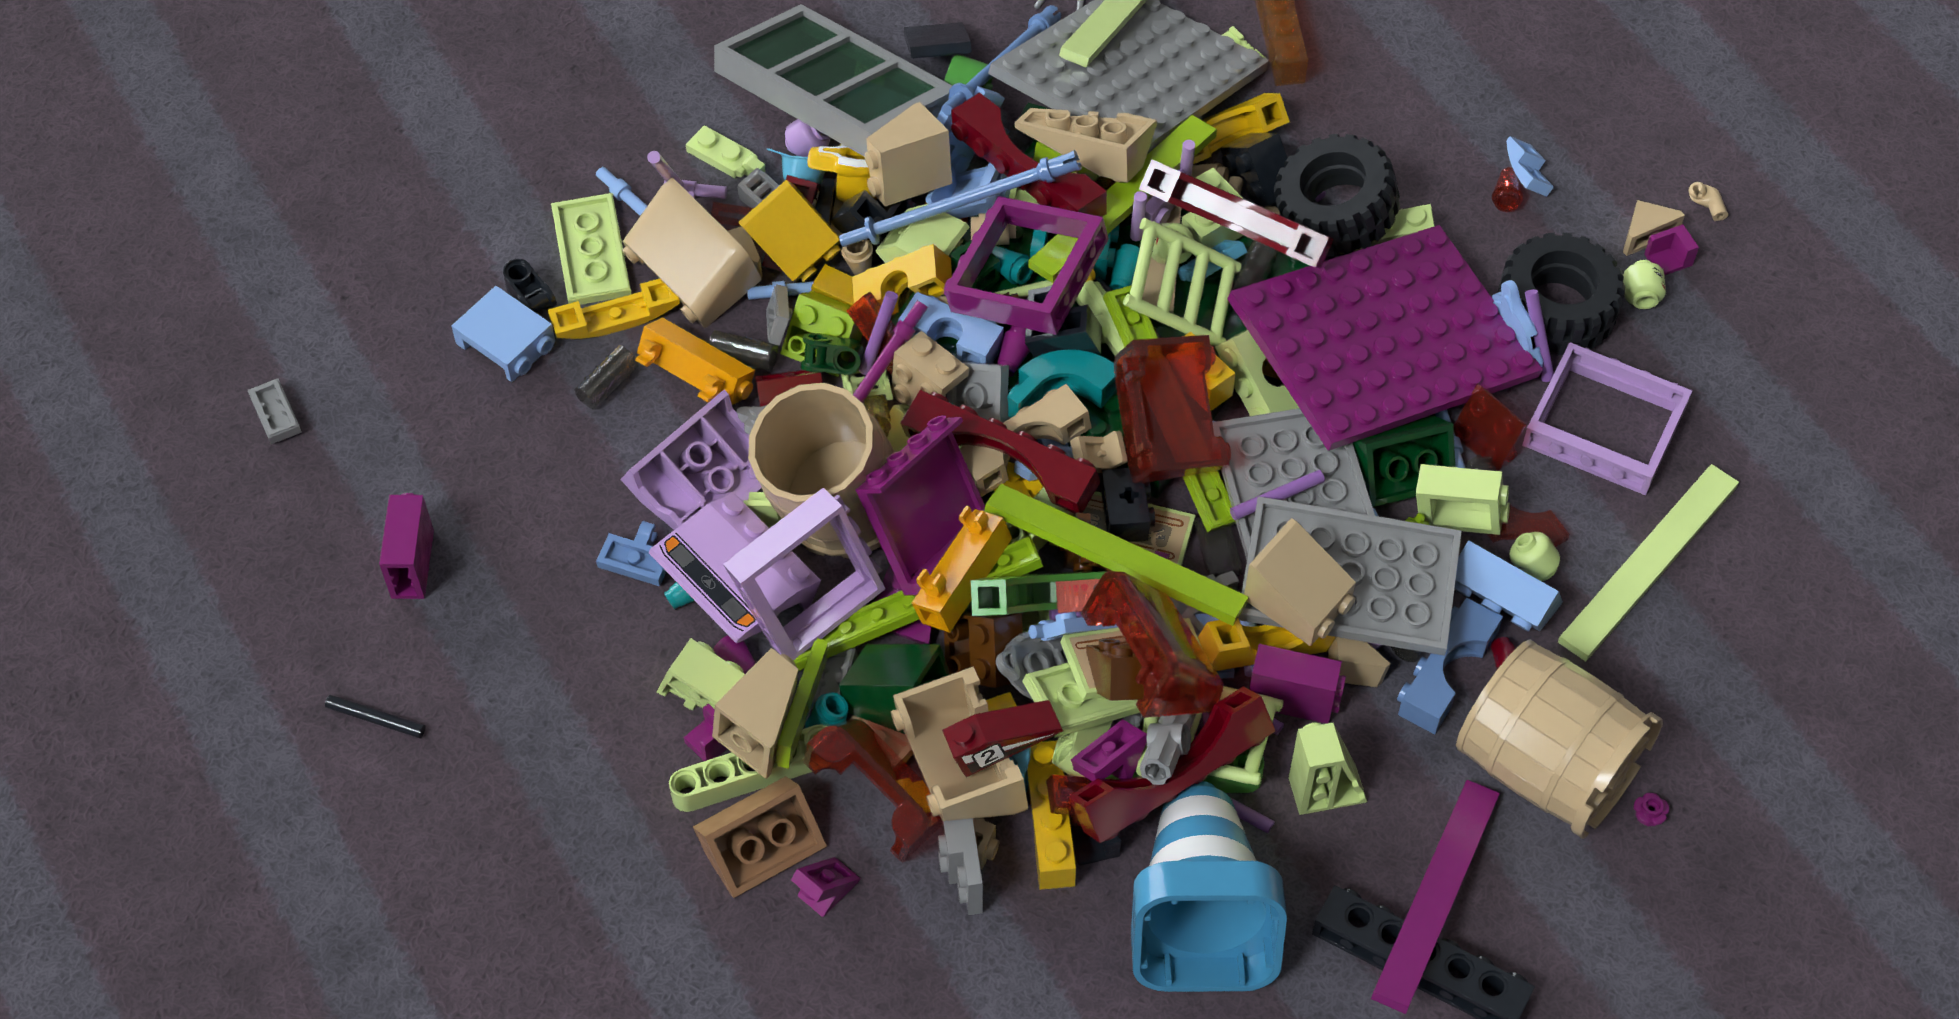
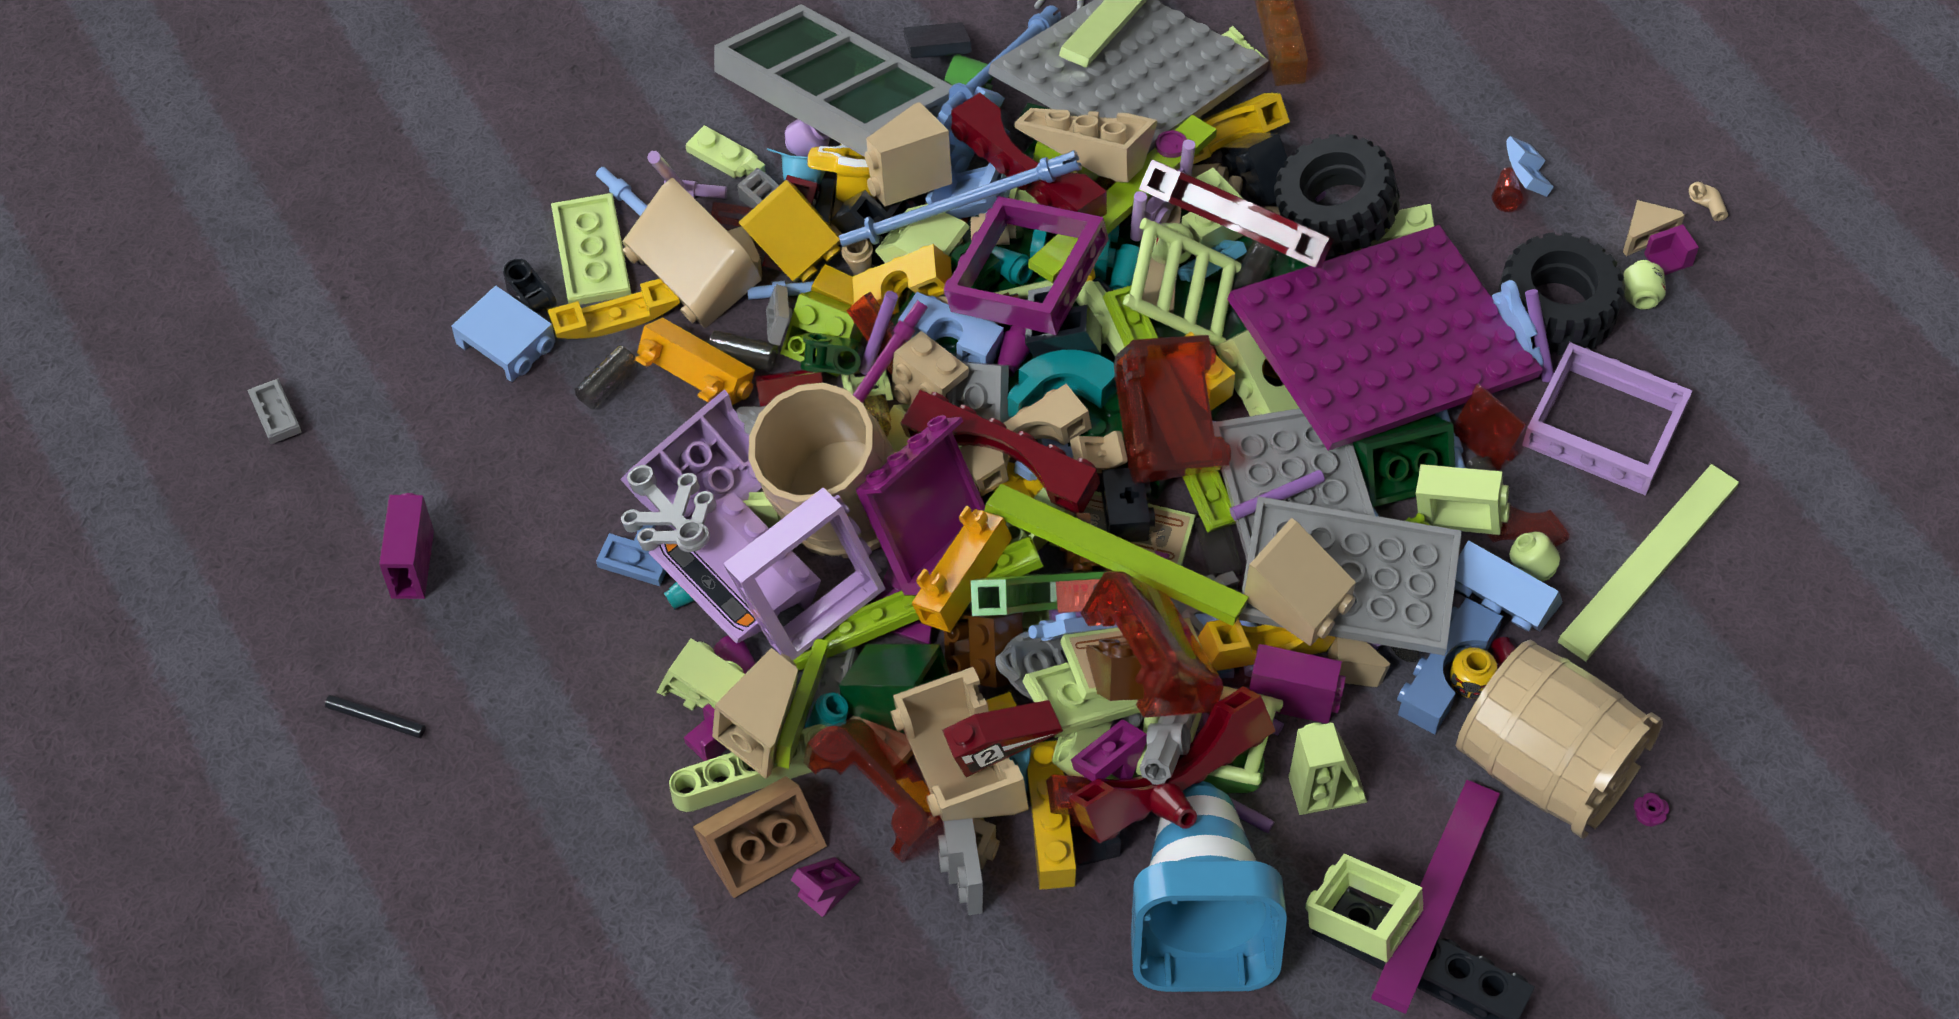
none -> light grey plant [621,465,717,552]
none -> dark red cone [1150,783,1197,829]
none -> magenta piece [1156,130,1187,158]
none -> yellowish green window [1305,854,1423,962]
none -> yellow head [1450,647,1497,699]

